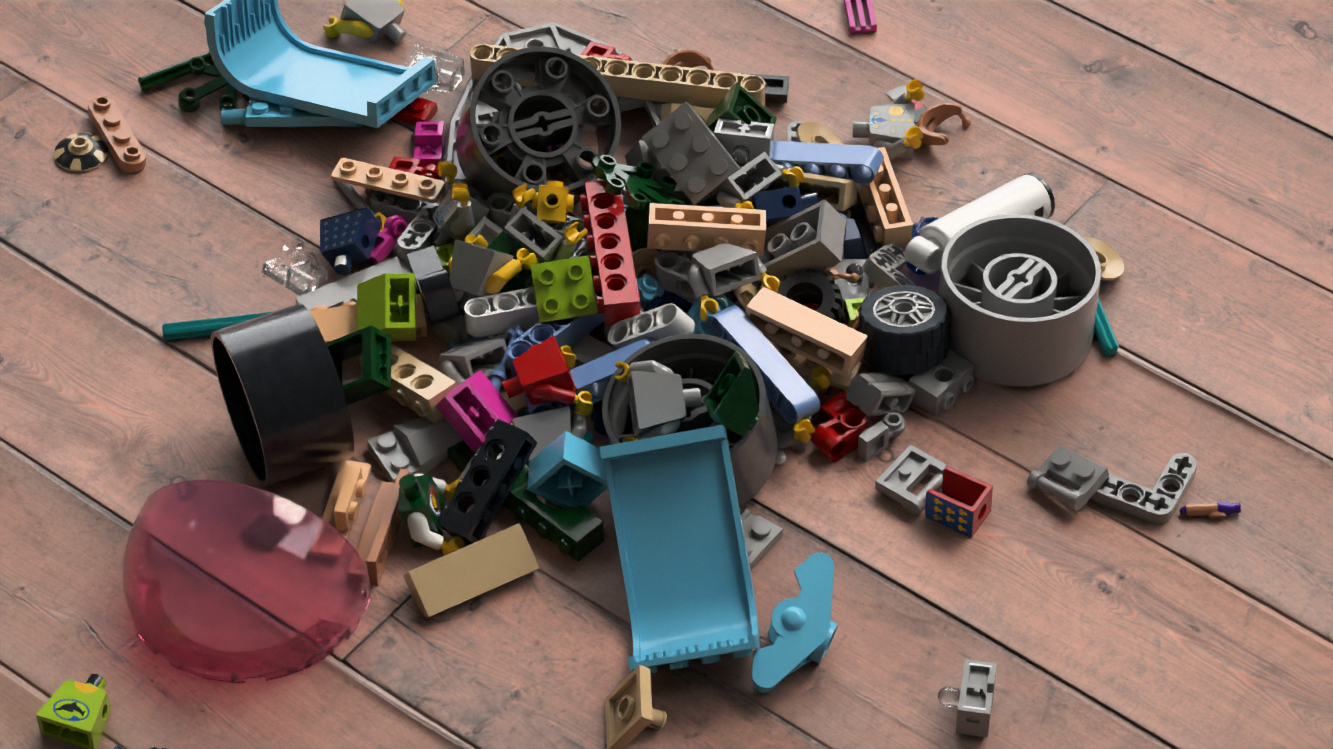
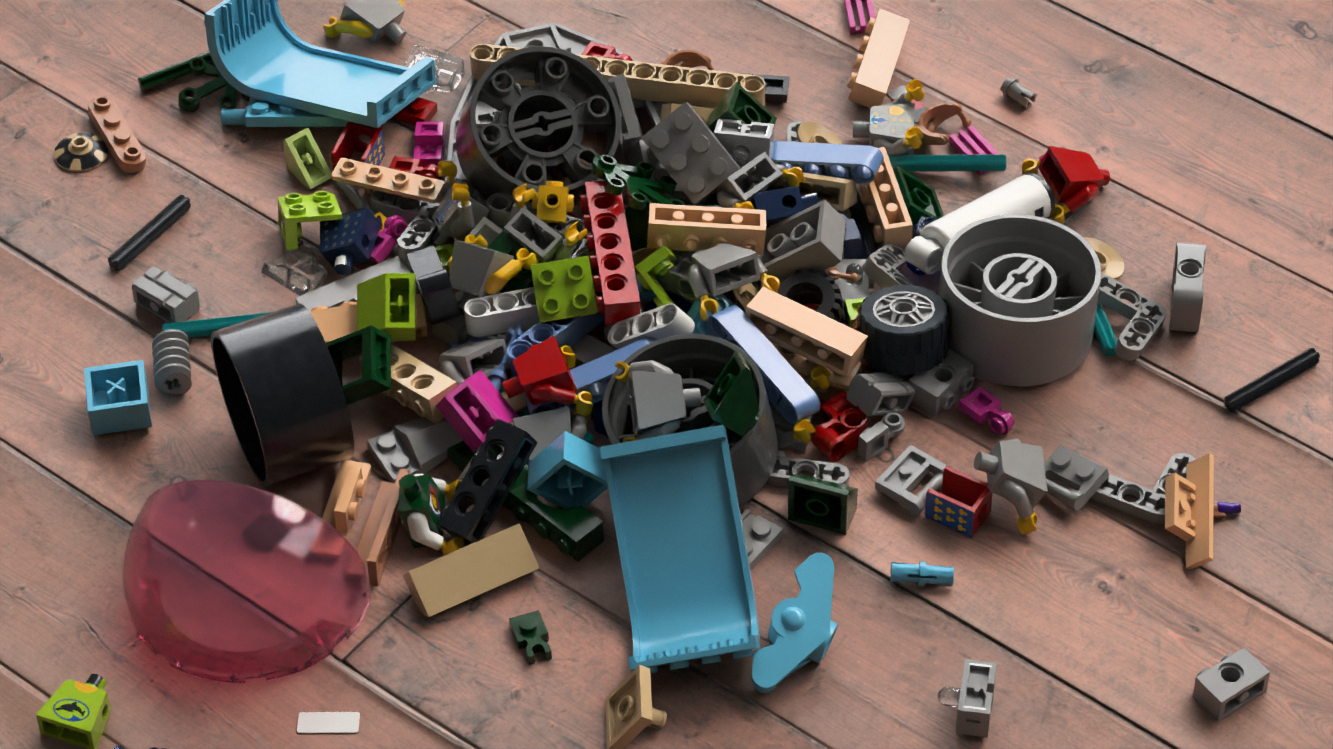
none -> medium azure brick [84,360,152,435]
none -> black axle [108,195,191,271]
none -> light grey brick [132,266,200,323]
none -> light grey piece [152,329,192,395]
none -> lime bracket [278,191,342,250]
none -> yellowish green slope [283,128,332,190]
none -> white sticker [297,712,360,733]
none -> red piece [331,121,385,170]
none -> dark green plate [509,610,552,665]
none -> light grey slope [607,73,643,160]
none -> lime bracket [635,245,677,307]
none -> light grey beam [766,456,849,488]
none -> dark green slope [788,474,858,535]
none -> light nougat brick [847,9,910,108]
none -> teal axle [888,154,1007,172]
none -> medium azure pin [890,561,954,586]
none -> dark green slope [893,166,944,236]
none -> dark pink tile [949,126,999,175]
none -> dark pink plate [959,387,1015,435]
none -> light grey torso [973,438,1047,535]
none -> light grey pin [1000,77,1037,109]
none -> red torso [1022,146,1110,224]
none -> light grey beam [1098,273,1167,361]
none -> light nougat bracket [1165,453,1214,570]
none -> light grey beam [1169,242,1206,333]
none -> light grey brick [1193,648,1270,722]
none -> black axle [1224,348,1320,412]

